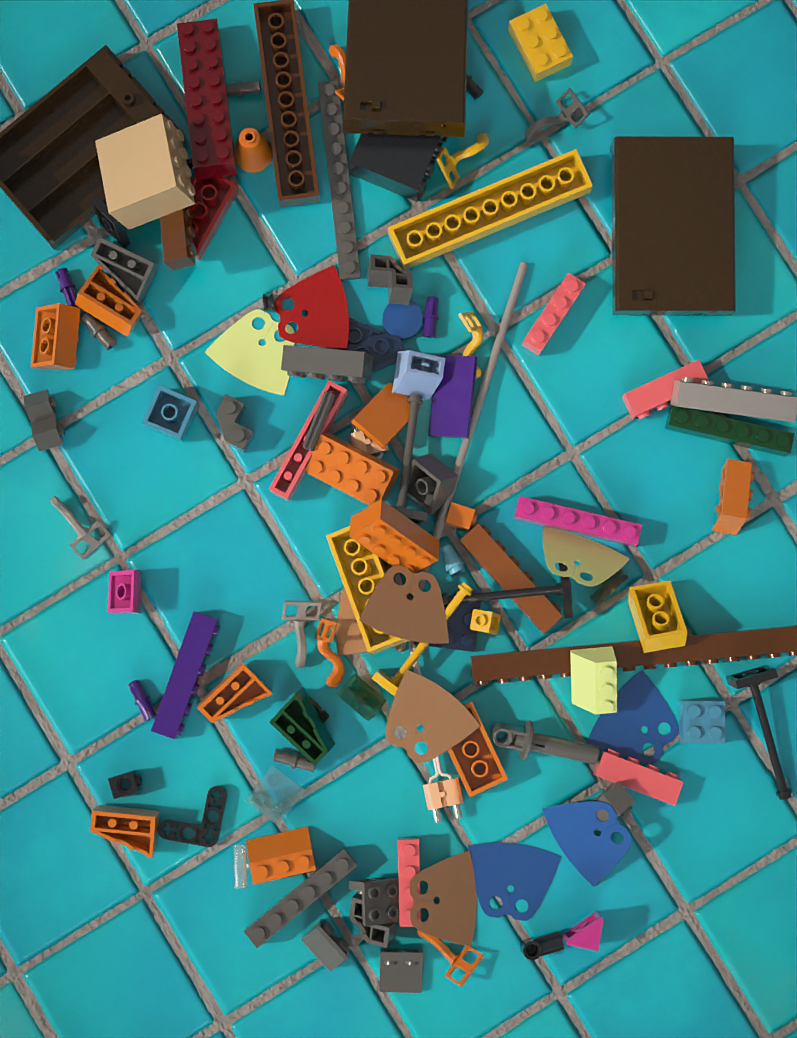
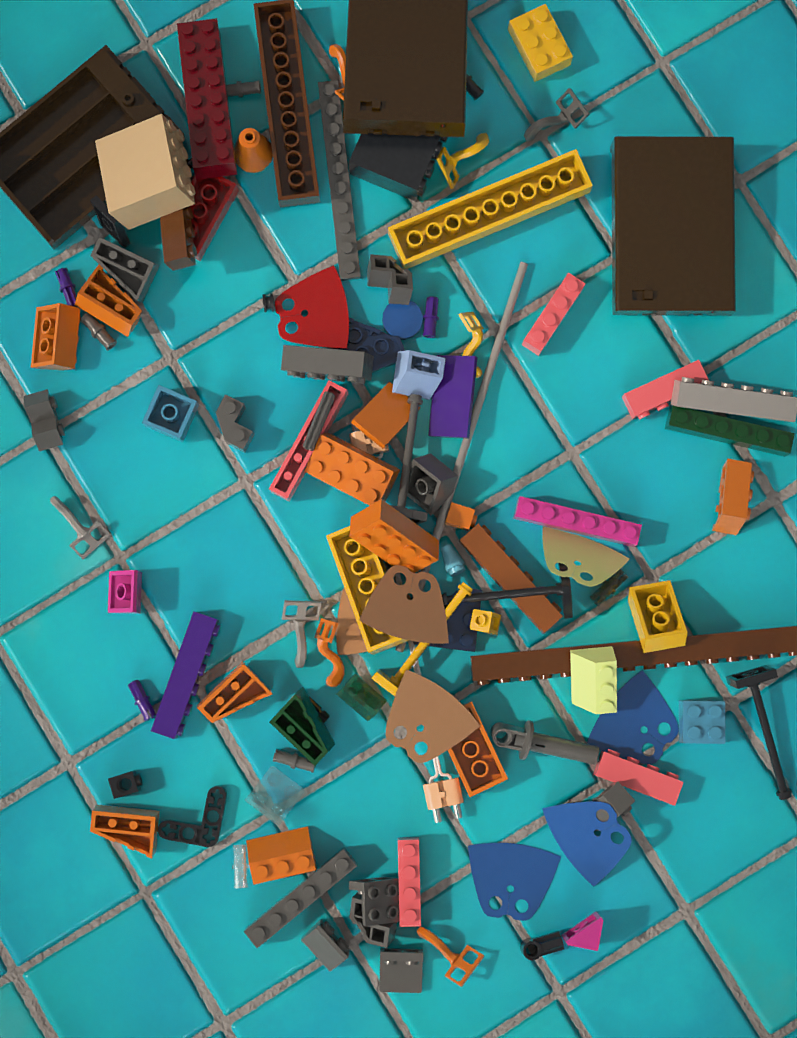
yellowish green piece [205,309,295,396] -> none
medium nougat piece [410,851,477,947] -> none

